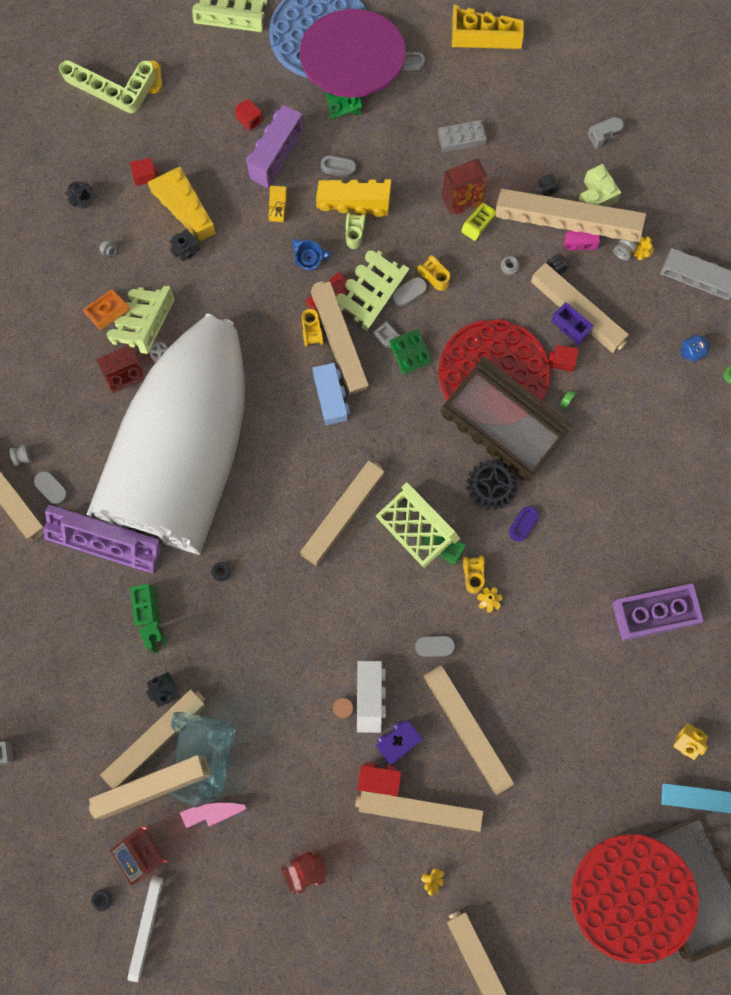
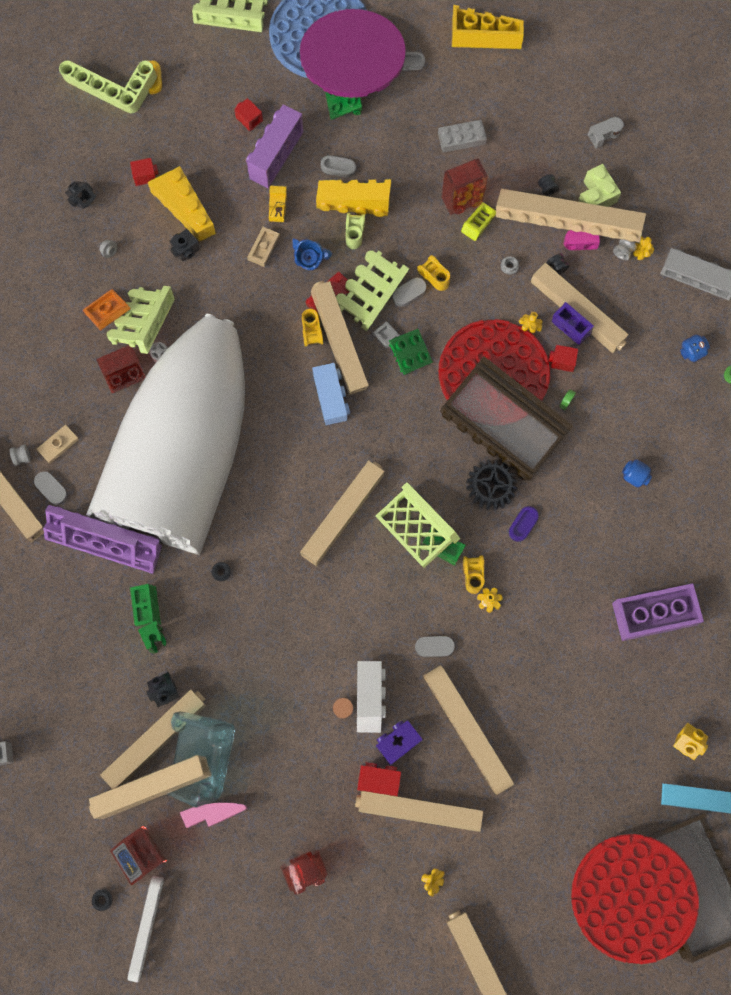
none -> tan plate [37,425,79,464]
none -> tan plate [247,227,280,267]
none -> yellow plant [519,312,543,333]
none -> blue head [622,459,652,488]

